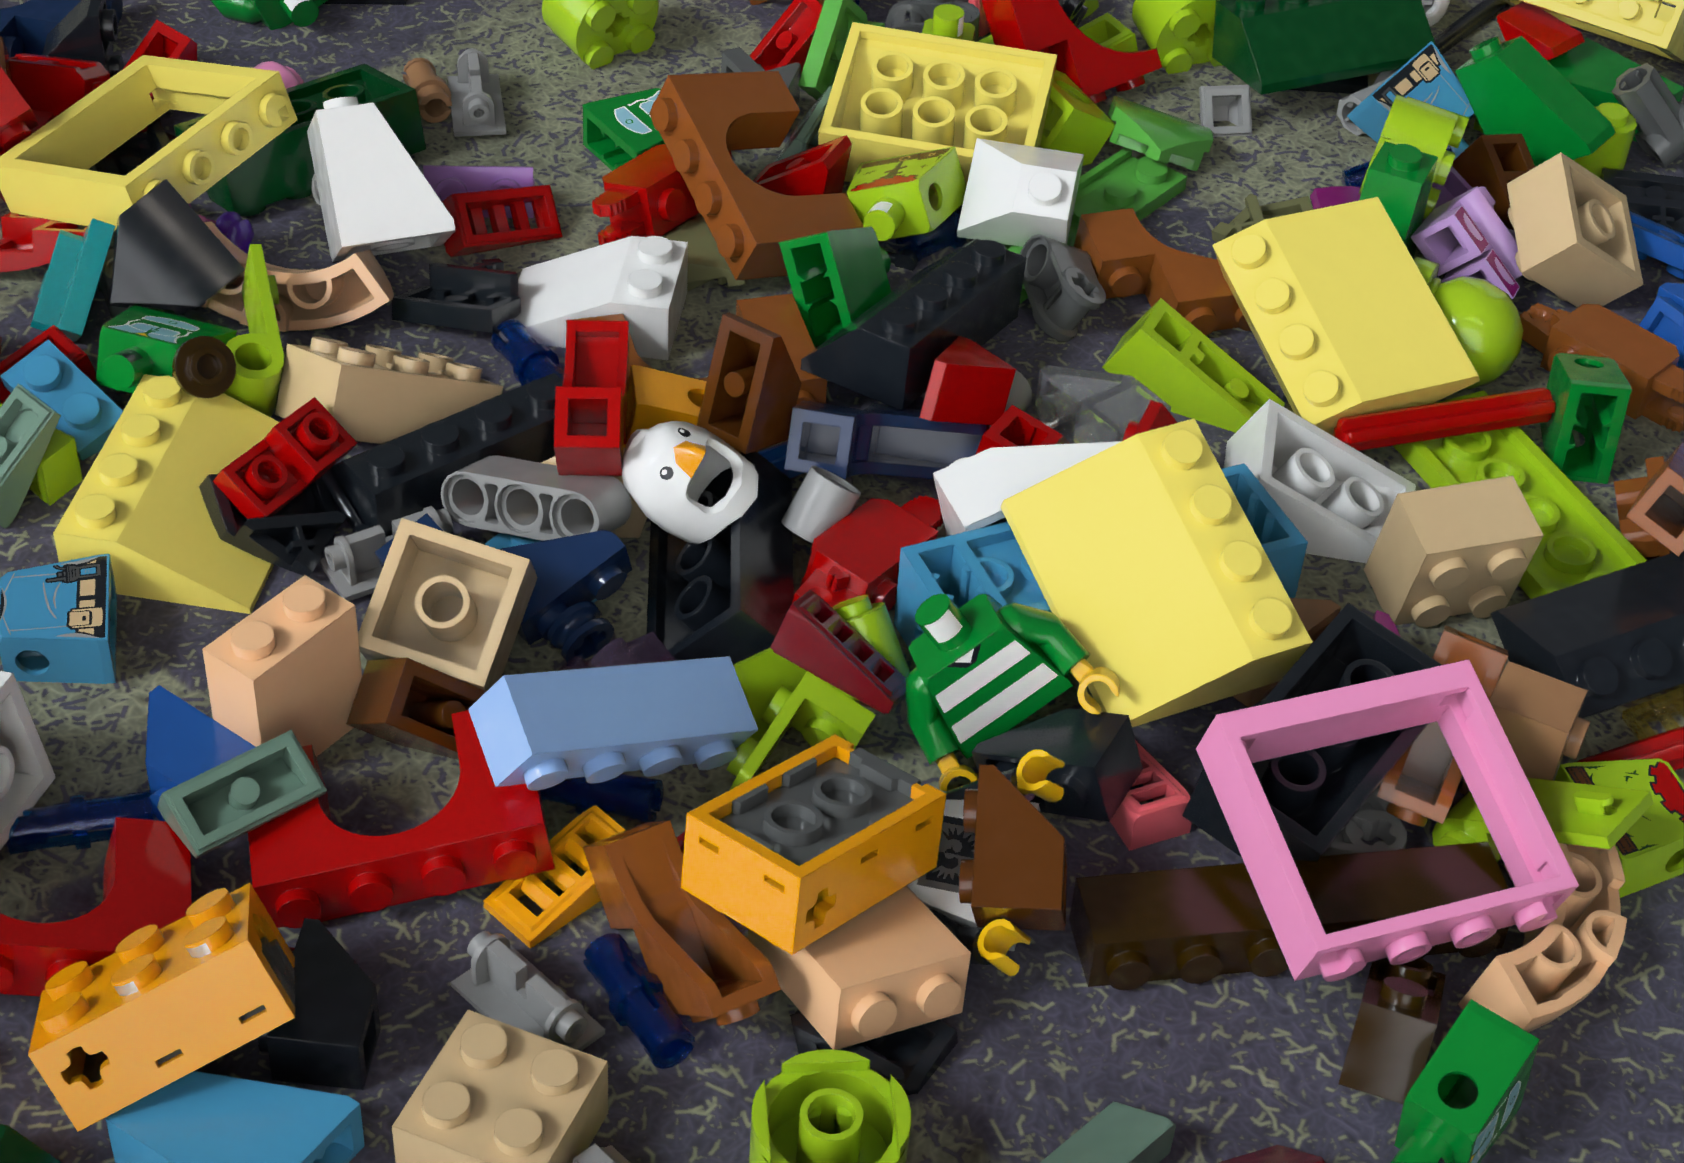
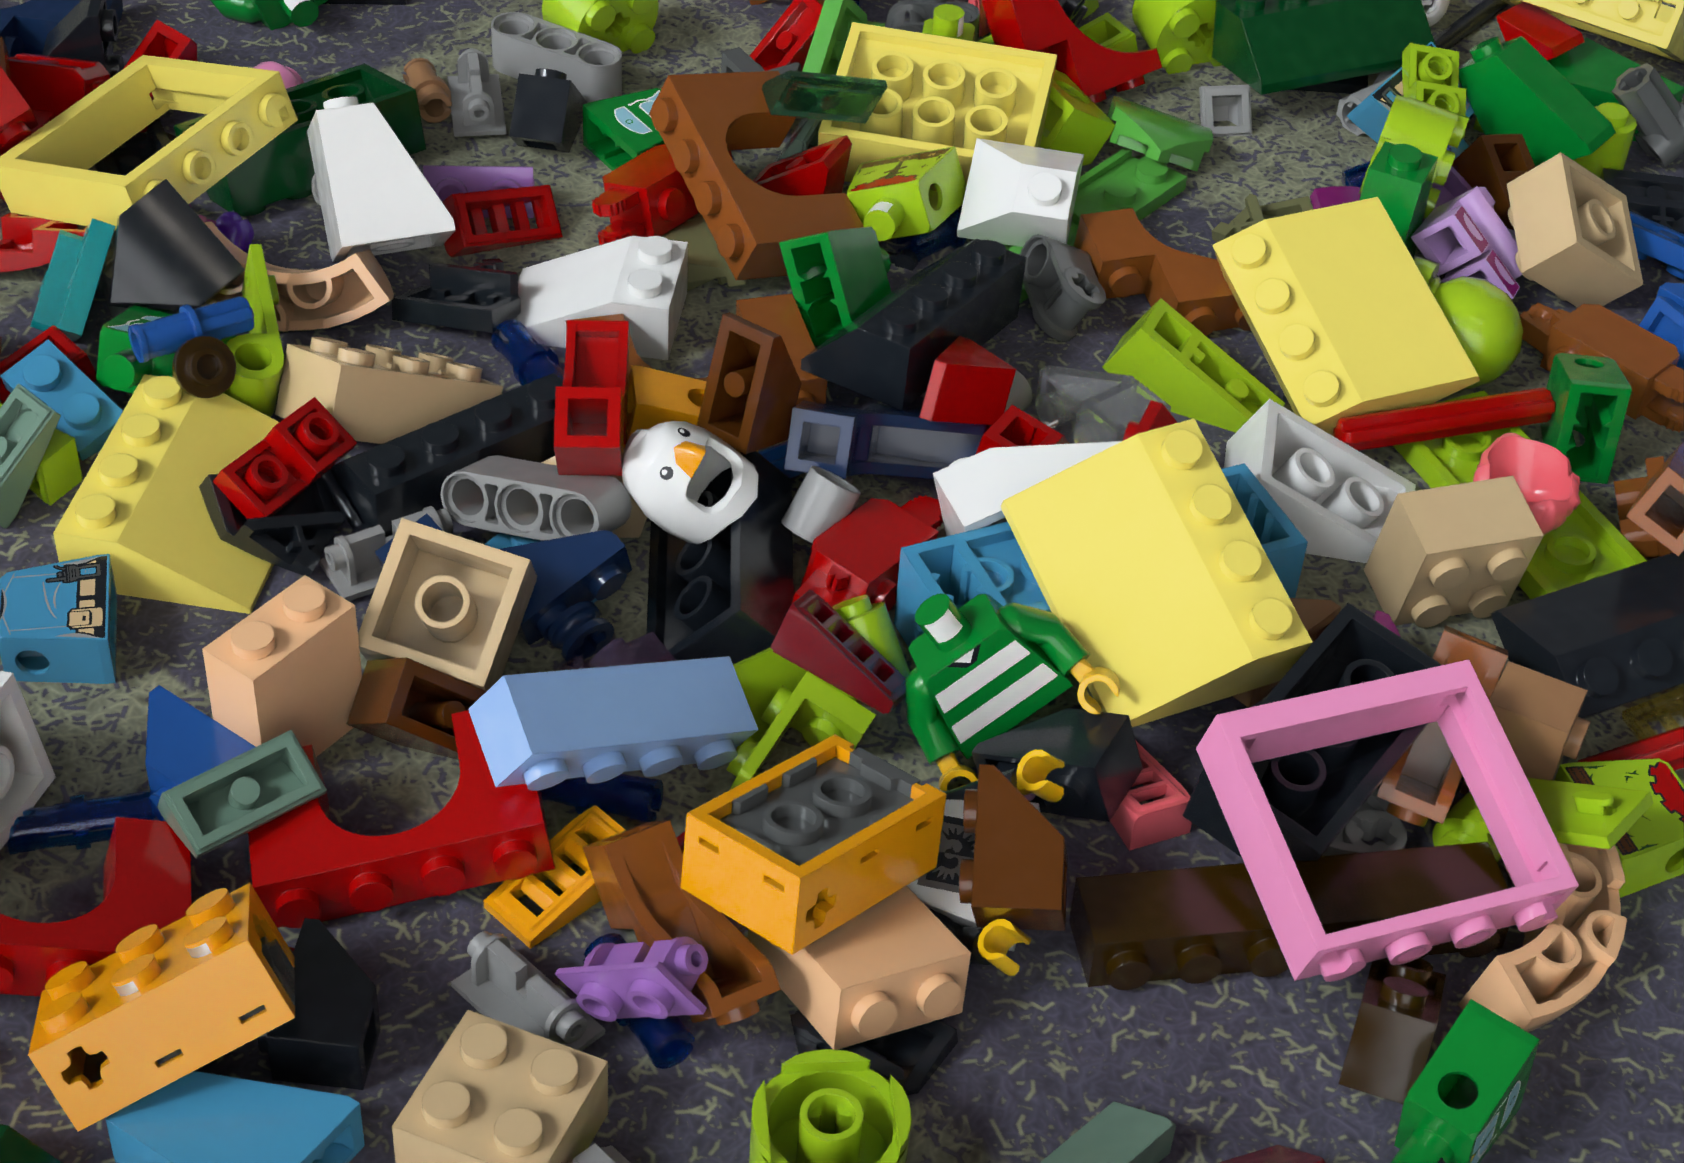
none -> blue axle [128,296,254,363]
none -> light grey beam [491,12,622,103]
none -> black slope [509,68,587,153]
none -> medium lavender hinge [555,936,708,1022]
none -> clear green slope [762,70,888,124]
none -> lime slope [1402,43,1466,140]
none -> coral hair [1473,433,1581,535]

